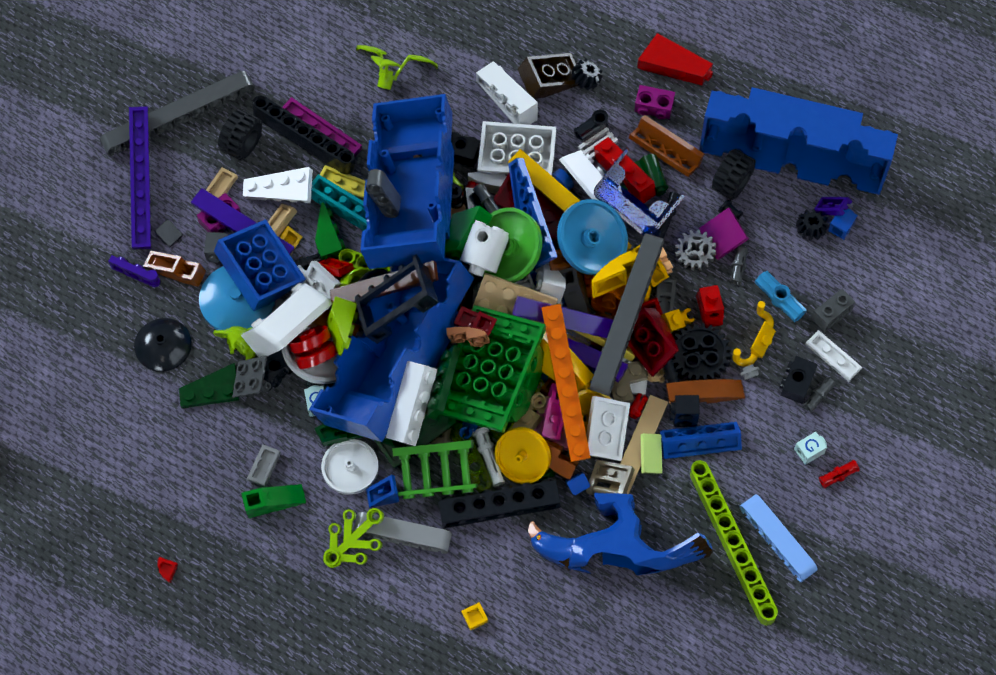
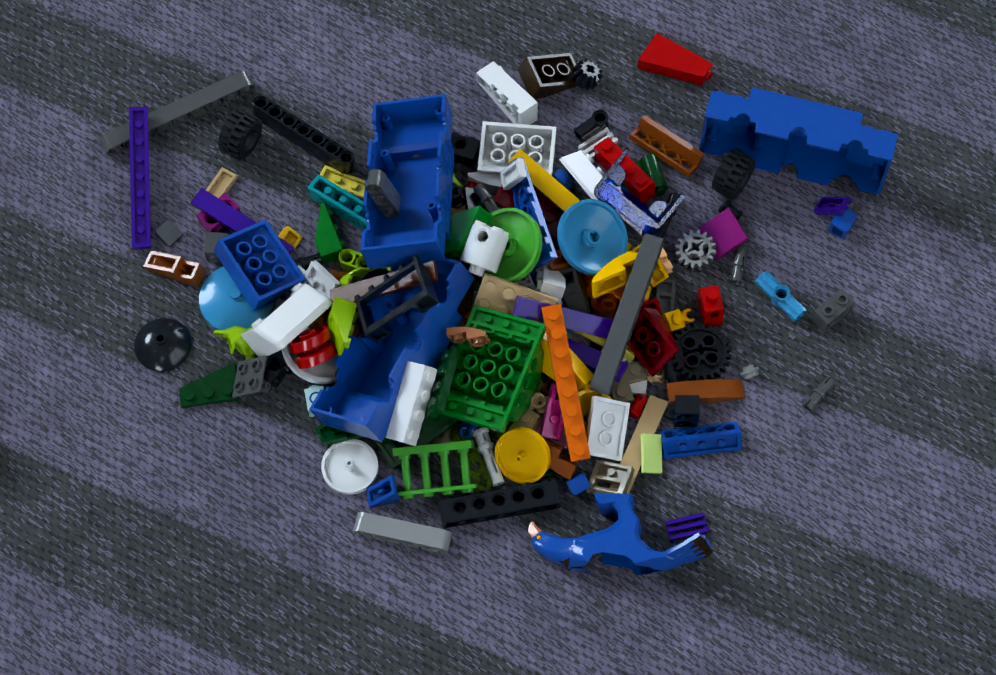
dark purple plate [108,255,161,287] -> none
red tile [157,557,178,583] -> none
green slope [241,484,306,518] -> none
white wing [243,167,313,203] -> none
light grey plate [247,444,281,487] -> none
tan tile [268,204,297,237] -> none
magenta plate [282,97,362,157] -> none
red plate [319,257,354,277] -> none
lime plant [323,508,384,568] -> none
lime plant [356,45,438,90] -> none
dark red slope [454,306,497,337] -> none
yellow plate [461,602,488,631] -> none
magenta brick [634,85,675,119] -> none
lime beam [690,460,778,626] -> none
yellow piece [732,301,776,367] -> none
light blue beam [739,494,818,582] -> none
black brick [779,356,818,404] -> none
light aqua brick [794,432,827,465] -> none
black gear [796,209,829,241] -> none
white tile [805,330,862,382] -> none
red pin [819,460,860,488] -> none
none -> white tile [500,159,527,190]
none -> dark purple tile [665,512,709,542]

